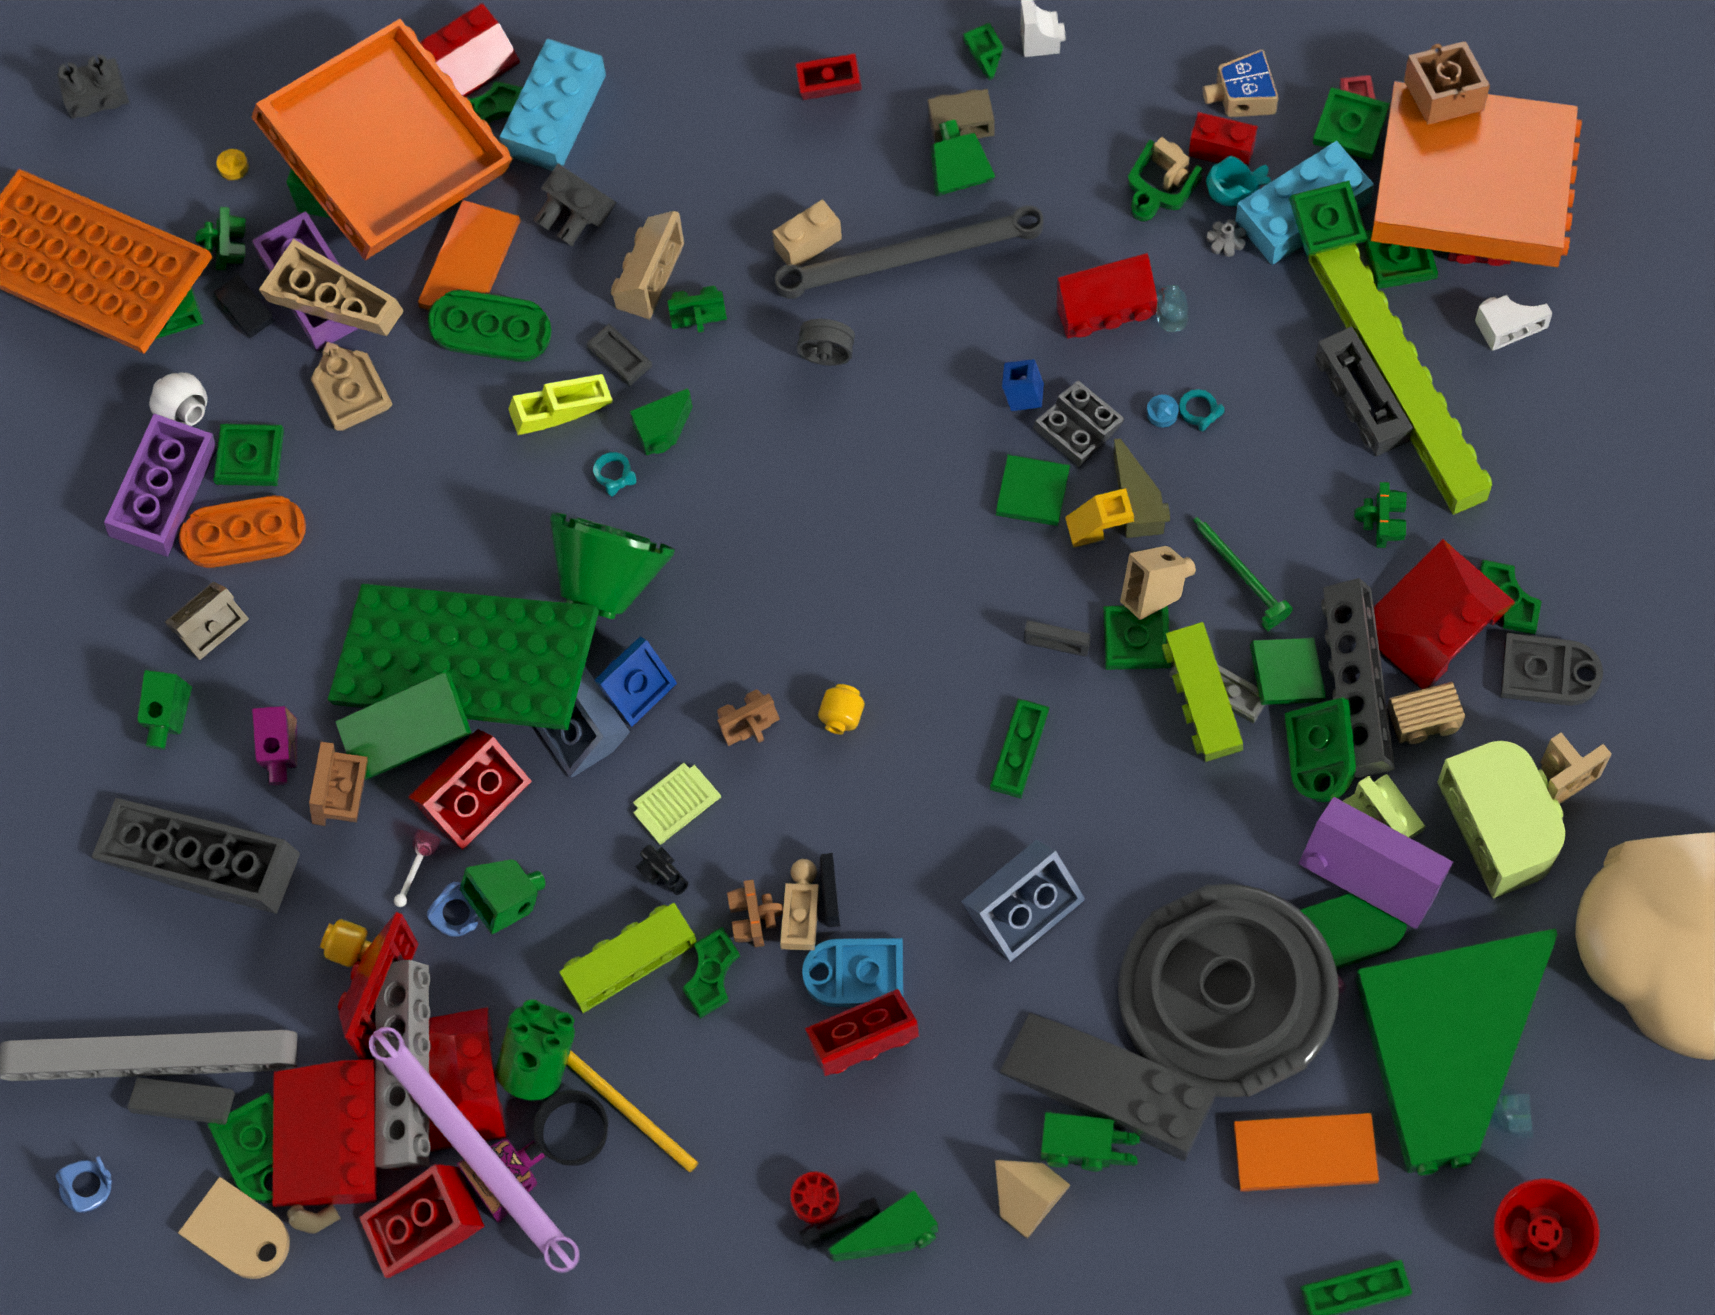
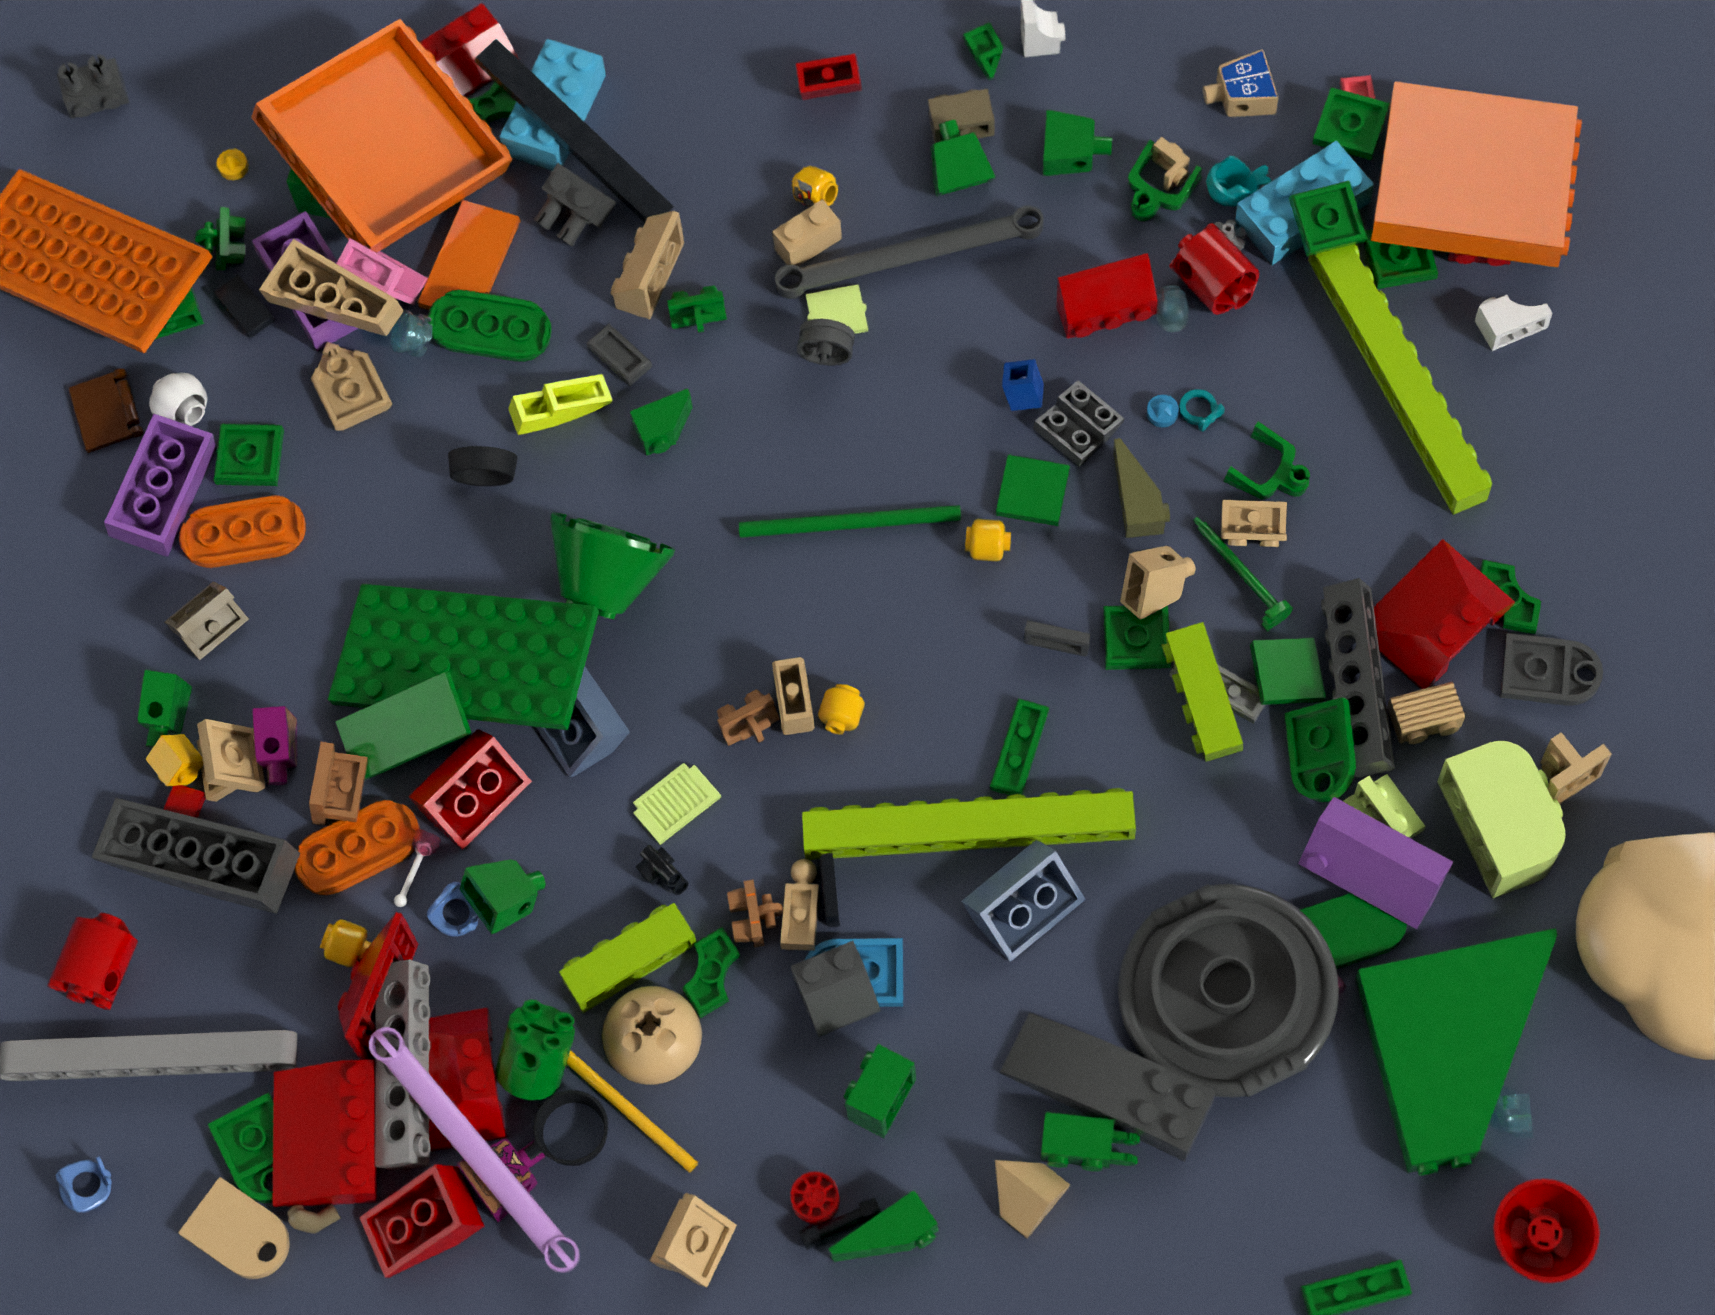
dark grey tile [127,1077,235,1125] -> none
teal piece [593,452,637,497] -> none
blue tile [594,636,677,727] -> none
red slope [805,989,919,1077] -> none
yellow slope [1065,488,1134,548] -> none
red brick [1189,112,1258,167] -> none
orange tile [1233,1113,1379,1192] -> none
dark grey brick [1314,326,1413,456] -> none
green hips [1354,482,1407,548] -> none
medium nougat brick [1404,41,1490,125] -> none
none -> red cylinder [47,912,138,1010]
none -> reddish brown piece [69,368,143,453]
none -> yellow brick [146,734,203,786]
none -> red tile [163,785,206,818]
none -> tan bracket [197,719,266,802]
none -> orange tile [294,800,420,895]
none -> bright pink panel [336,238,428,305]
none -> clear light blue wheel [391,310,432,358]
none -> black tyre [448,446,518,486]
none -> black tile [474,38,674,223]
none -> tan piece [602,986,702,1085]
none -> tan bracket [650,1193,737,1287]
none -> green piece [739,505,961,538]
none -> tan brick [772,657,815,735]
none -> dark grey slope [791,941,881,1037]
none -> yellow head [792,166,838,207]
none -> lime brick [802,788,1136,860]
none -> yellowish green piece [806,284,868,334]
none -> green brick [843,1044,916,1138]
none -> yellow head [965,519,1011,562]
none -> green torso [1043,110,1112,176]
none -> red cylinder [1169,223,1260,315]
none -> tan bracket [1221,500,1287,547]
none -> green piece [1223,421,1310,500]

